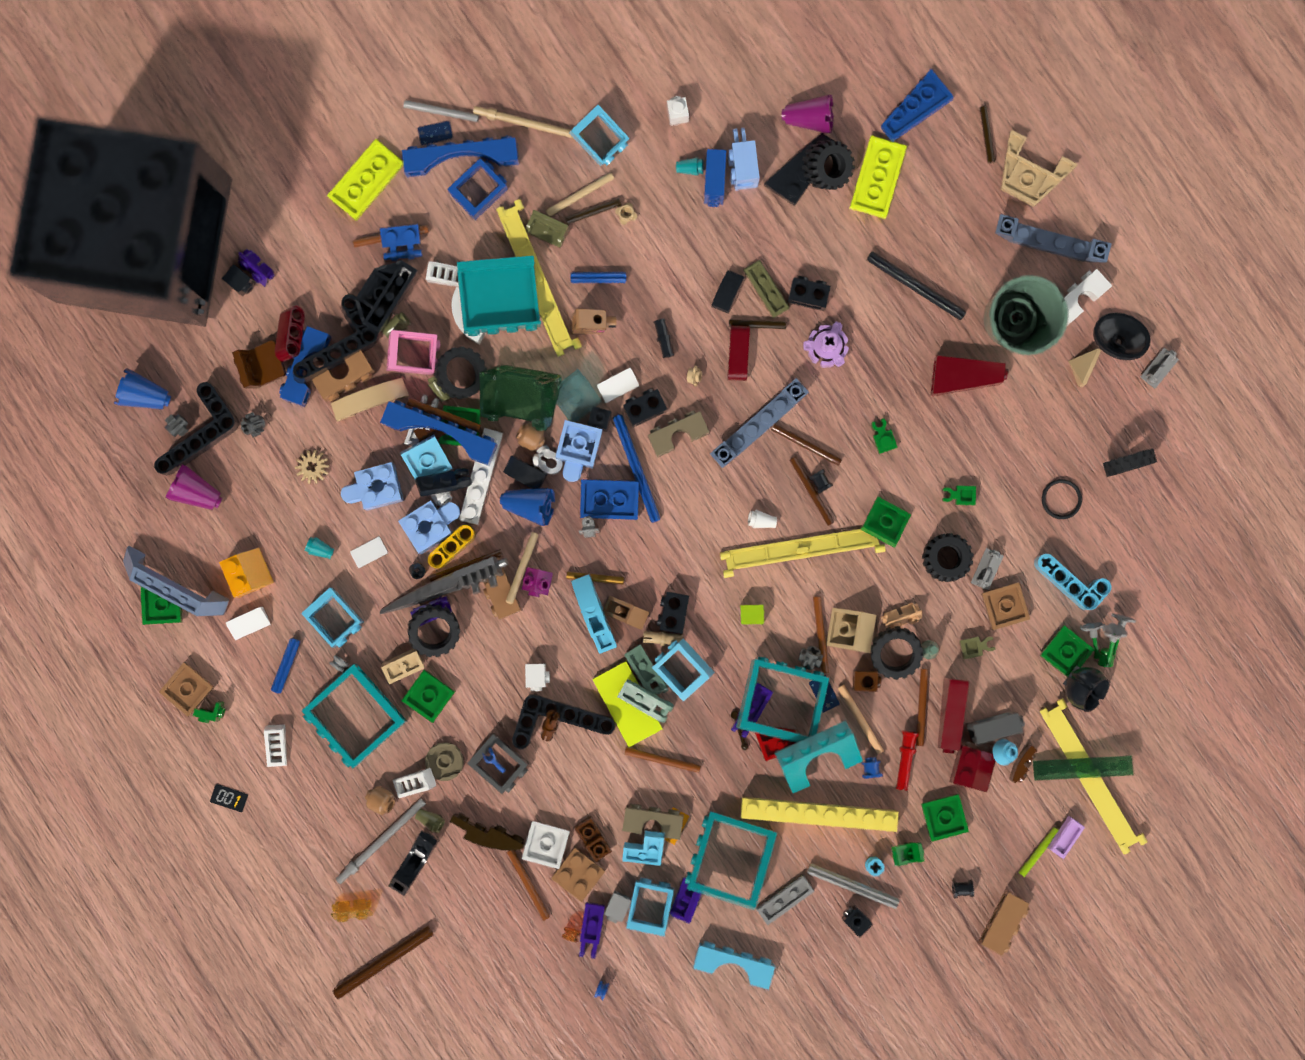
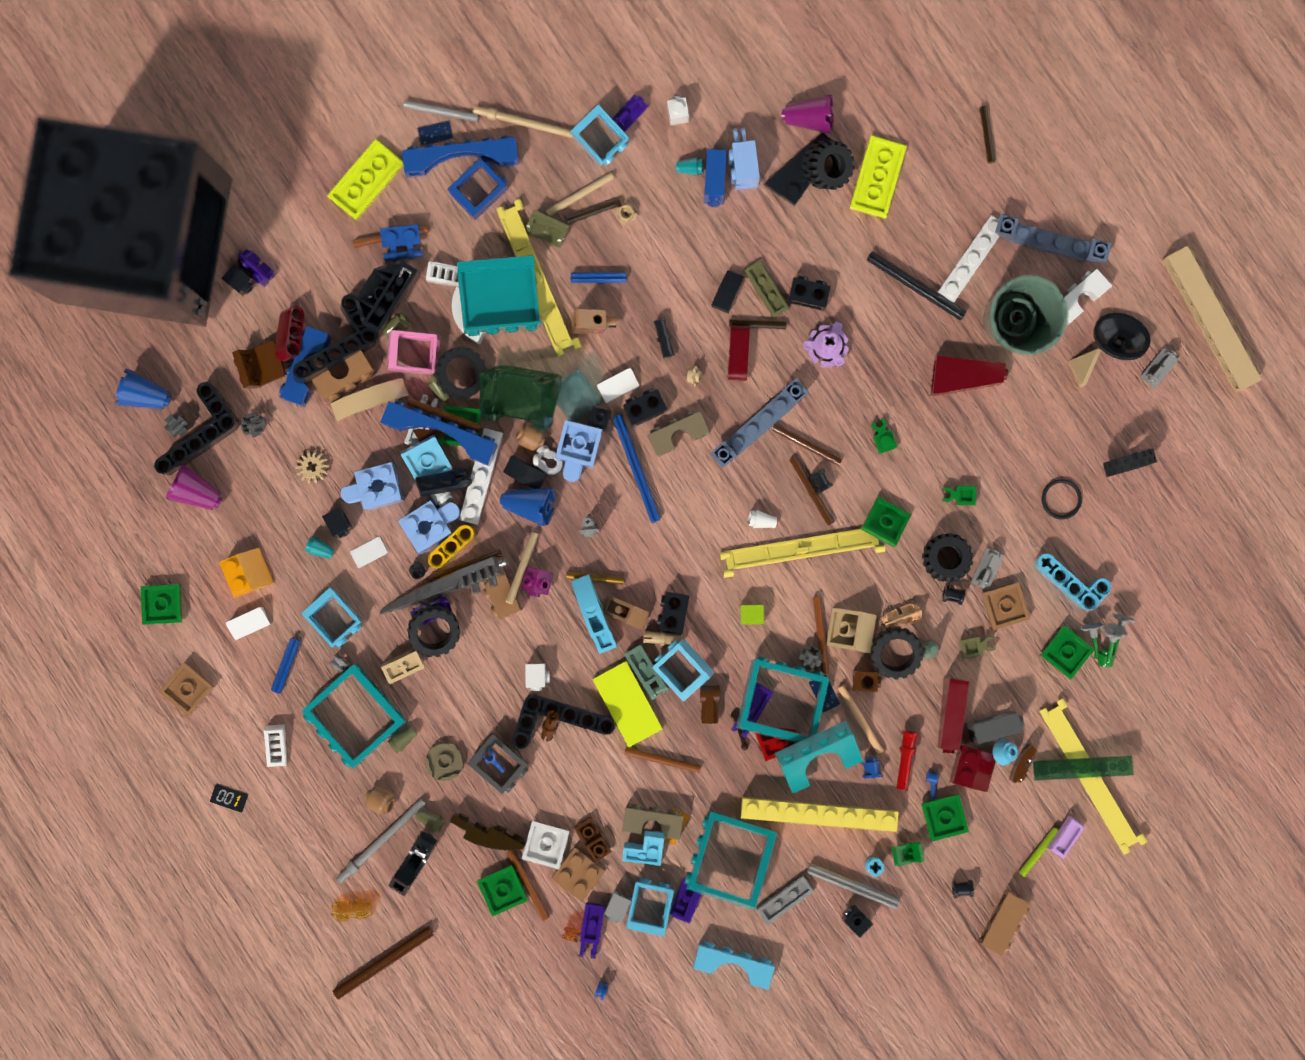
sand blue slope [123,546,230,616] -> none
green bracket [193,701,225,723] -> none
white slope [392,768,436,798] -> none
green plate [402,669,456,723] -> none
blue plate [580,479,639,520] -> none
plate [617,679,674,723] -> none
blue wing [881,69,954,142] -> none
dark orange bar [916,669,928,746] -> none
tan wing [1000,130,1077,207] -> none
black piece [1063,666,1110,712] -> none
none -> black brick [322,507,353,539]
none -> olive cone [387,726,417,753]
none -> green plate [477,864,528,917]
none -> dark purple hinge [612,94,648,133]
none -> reddish brown piece [700,686,720,724]
none -> blue hand [926,771,938,800]
none -> white plate [938,215,1000,303]
none -> black bush [942,585,965,605]
none -> tan brick [1162,246,1262,393]

